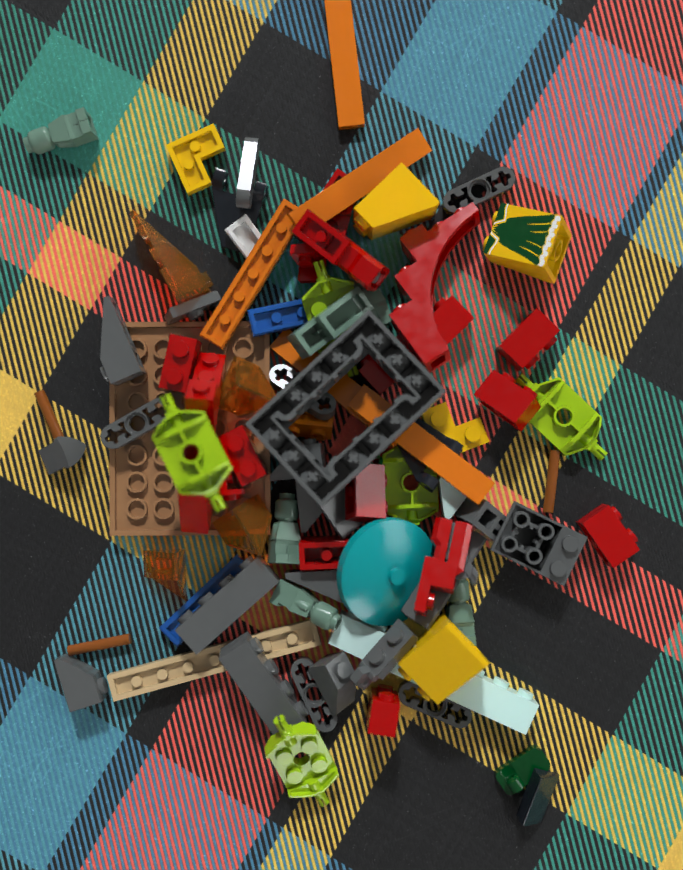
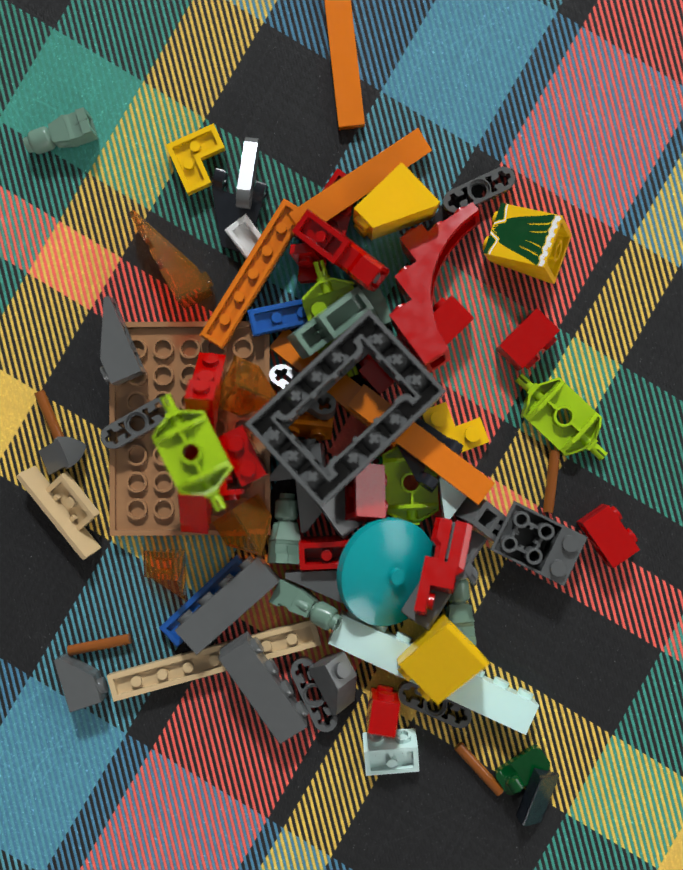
red brick [159,333,202,394] -> none
dark grey plate [164,291,221,325] -> none
lime plate [265,715,339,807] -> none
dark grey hinge [350,618,418,691] -> none
red brick [474,370,541,432] -> none
none -> tan bracket [16,466,101,560]
none -> light aqua bracket [362,728,419,776]
none -> dark orange piece [454,742,504,796]

